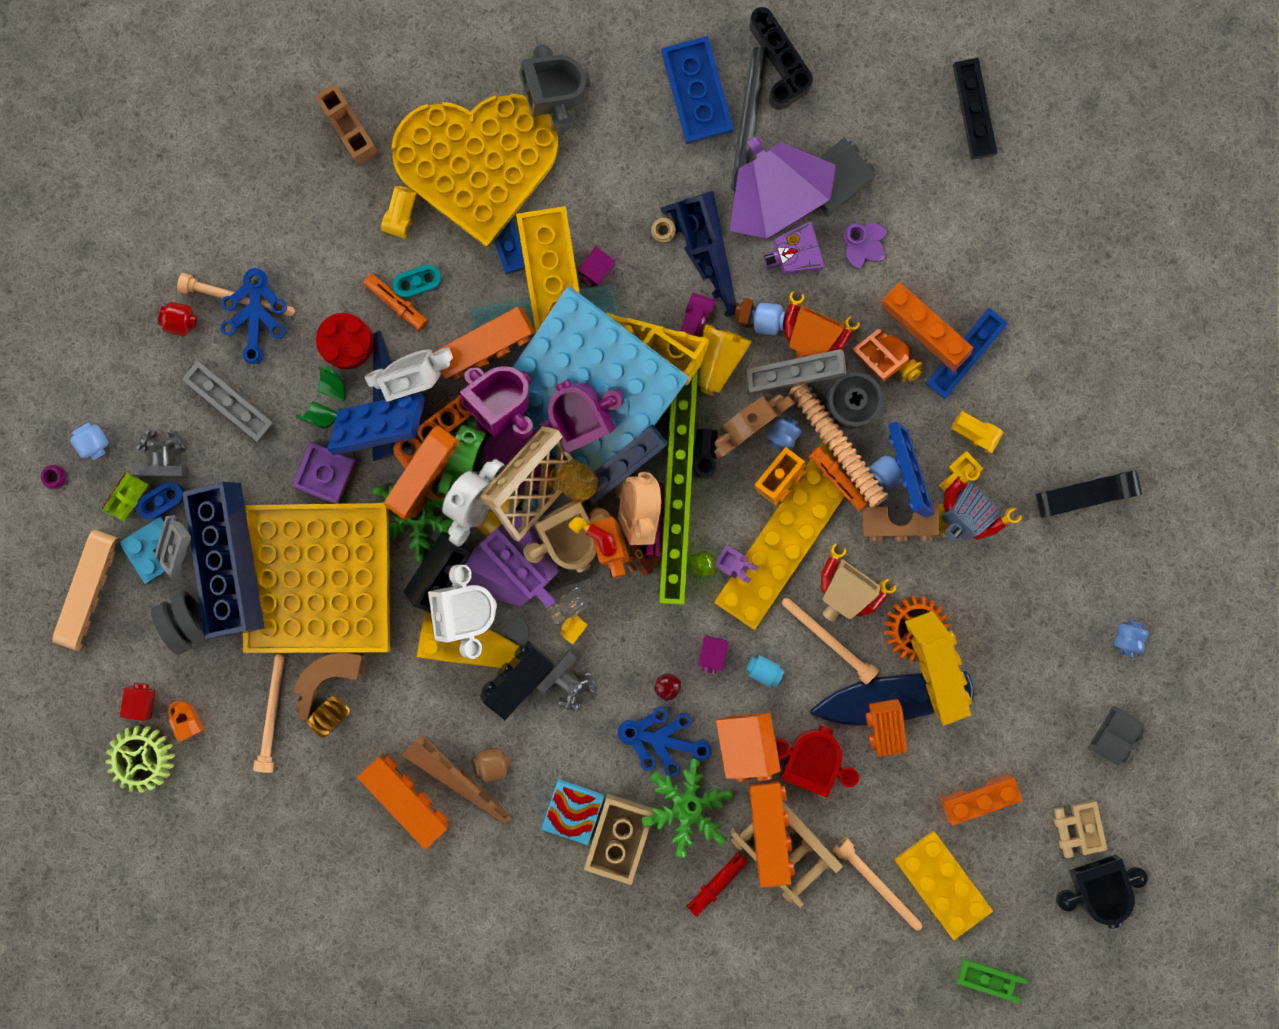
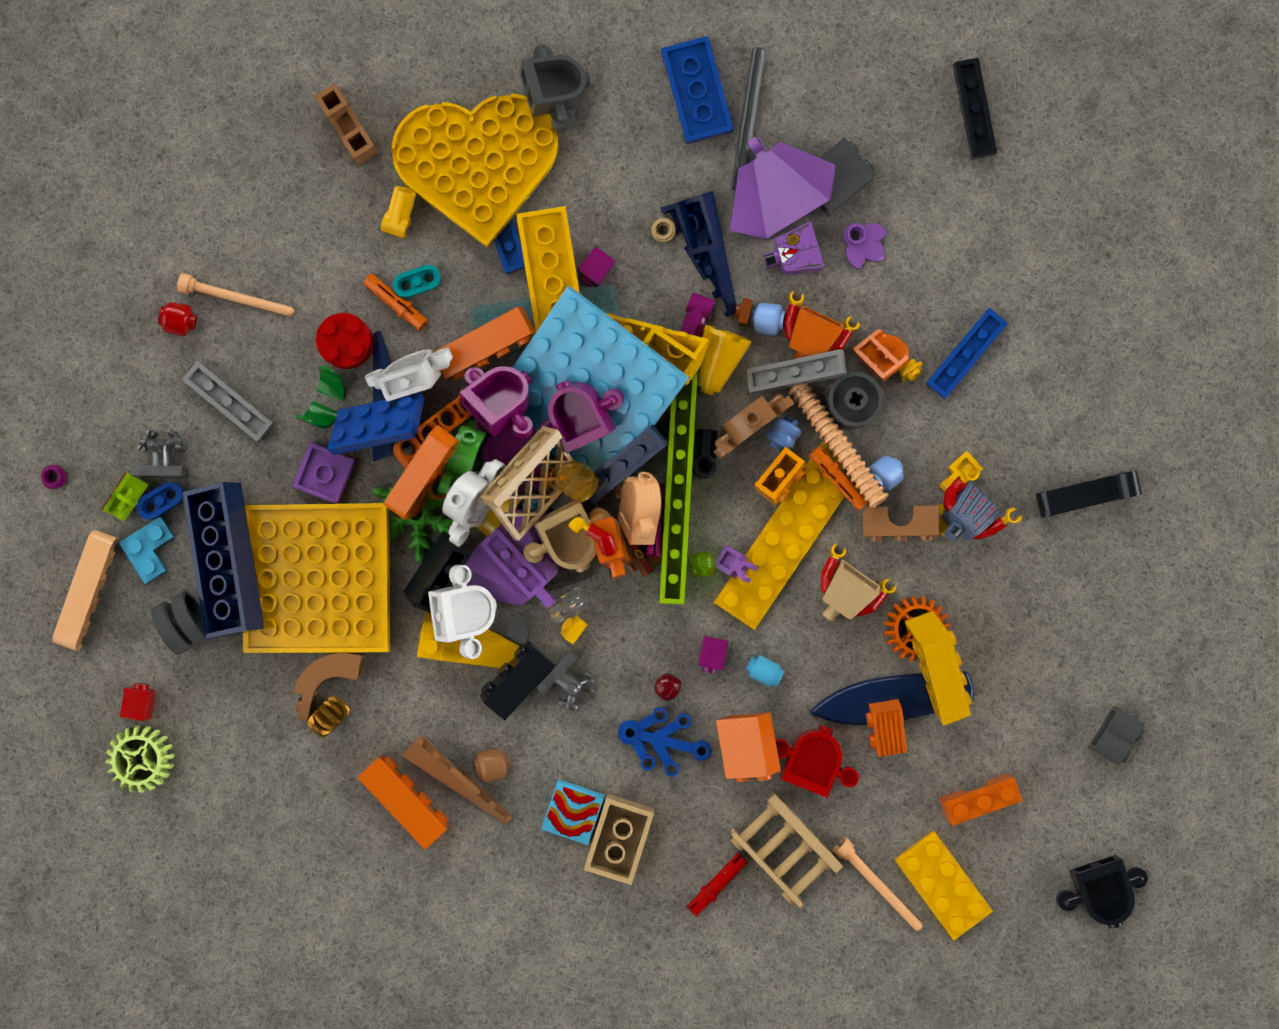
light blue head [70,422,109,460] -> none
light grey plate [155,515,191,577] -> none
orange rock [168,700,205,743] -> none
blue plant [220,268,287,364] -> none
light nougat piece [253,653,285,773] -> none
bright green piece [642,759,733,859] -> none
orange brick [748,780,795,888] -> none
black beam [749,7,813,110] -> none
light nougat piece [782,598,879,685] -> none
orange brick [882,282,973,372] -> none
blue plate [888,421,934,518] -> none
yellow piece [950,411,1004,454] -> none
bright green hinge [956,958,1028,1004] -> none
tan plate [1053,800,1108,858] -> none
medium blue piece [1113,620,1149,657] -> none

